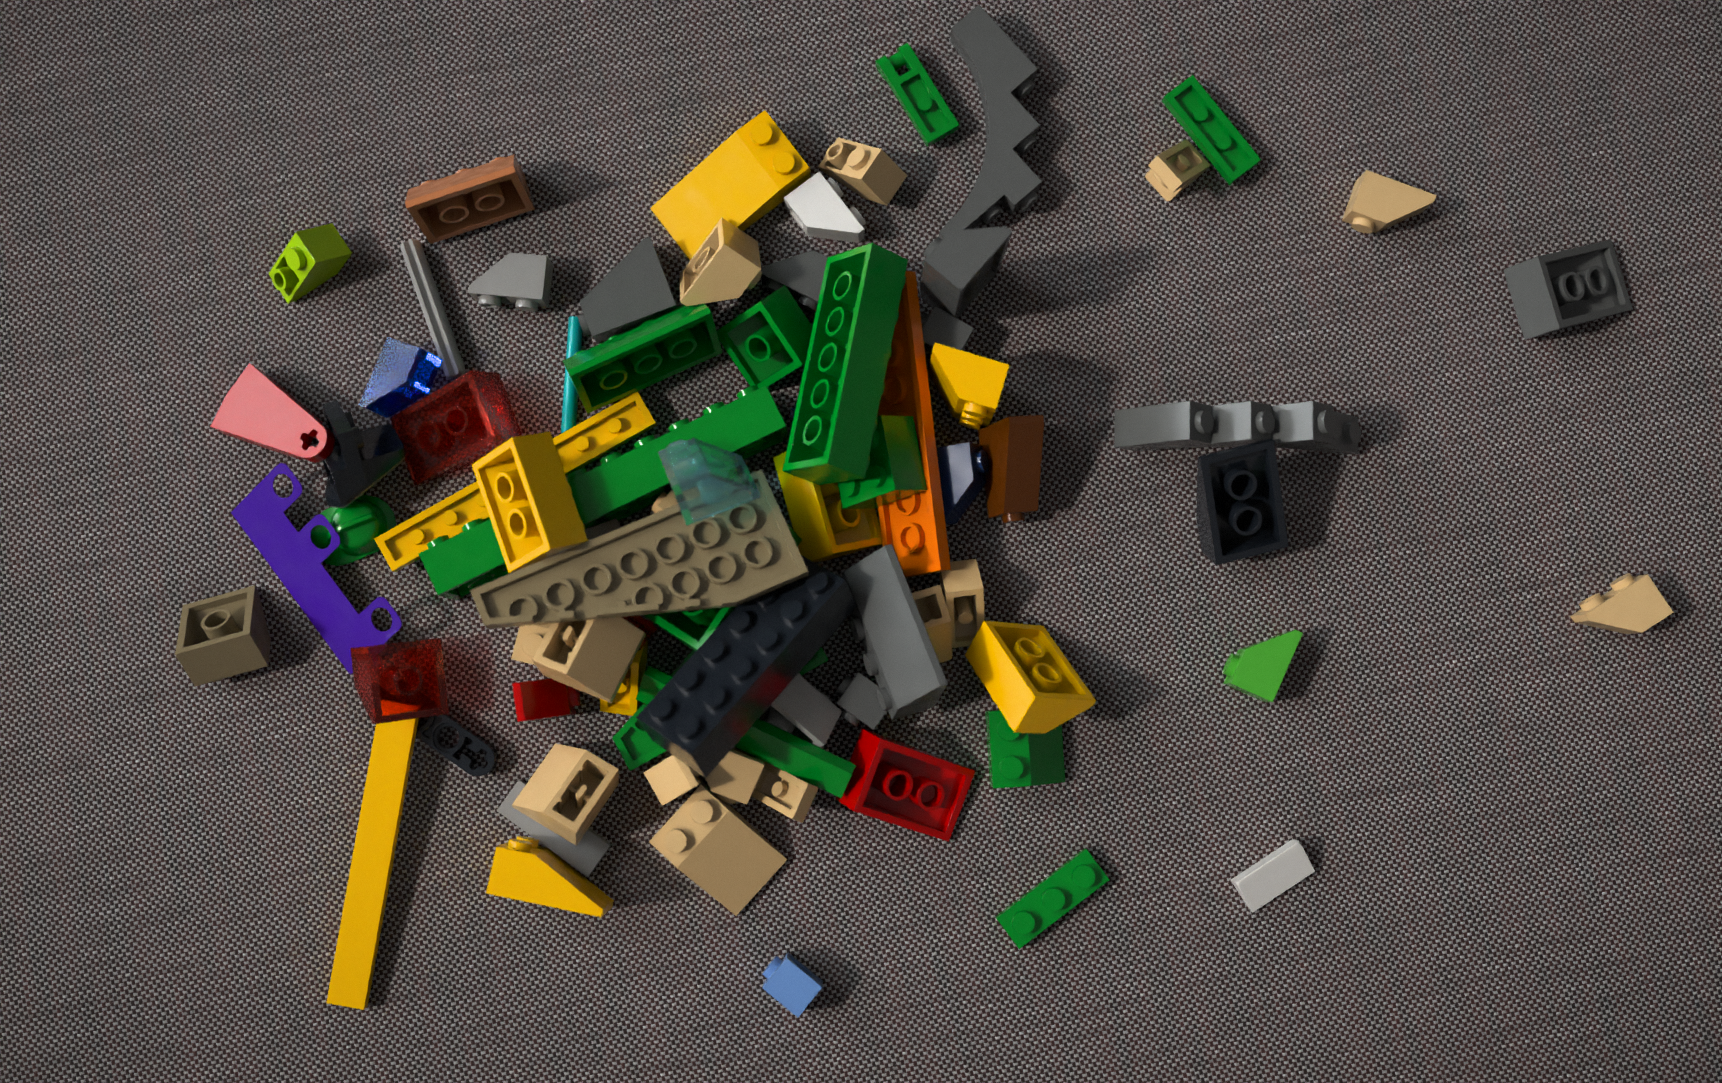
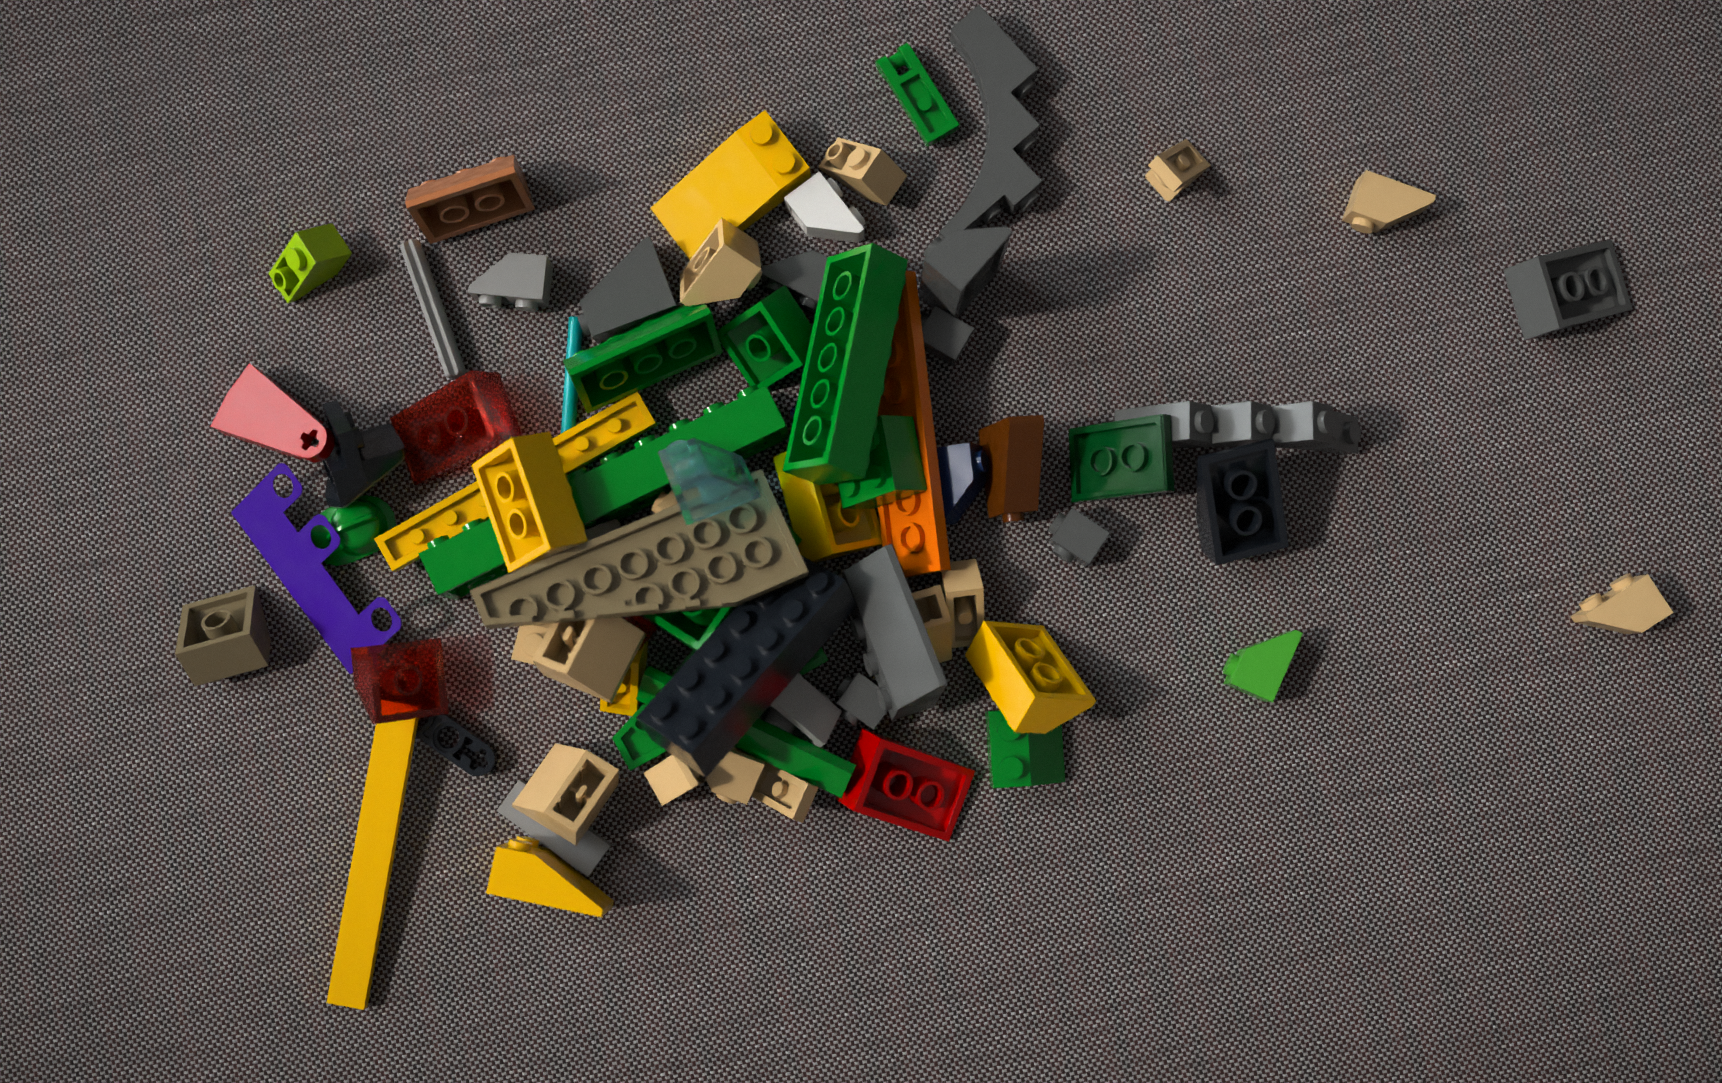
clear blue slope [358,337,443,418] -> none
red slope [512,678,580,722] -> none
tan slope [649,783,788,916] -> none
medium blue brick [762,952,823,1018] -> none
yellow slope [928,343,1009,430] -> none
green plate [995,848,1109,949] -> none
green plate [1162,75,1261,186] -> none
white slope [1231,839,1315,913] -> none
none -> dark grey brick [1047,508,1110,567]
none -> dark green tile [1068,414,1174,503]

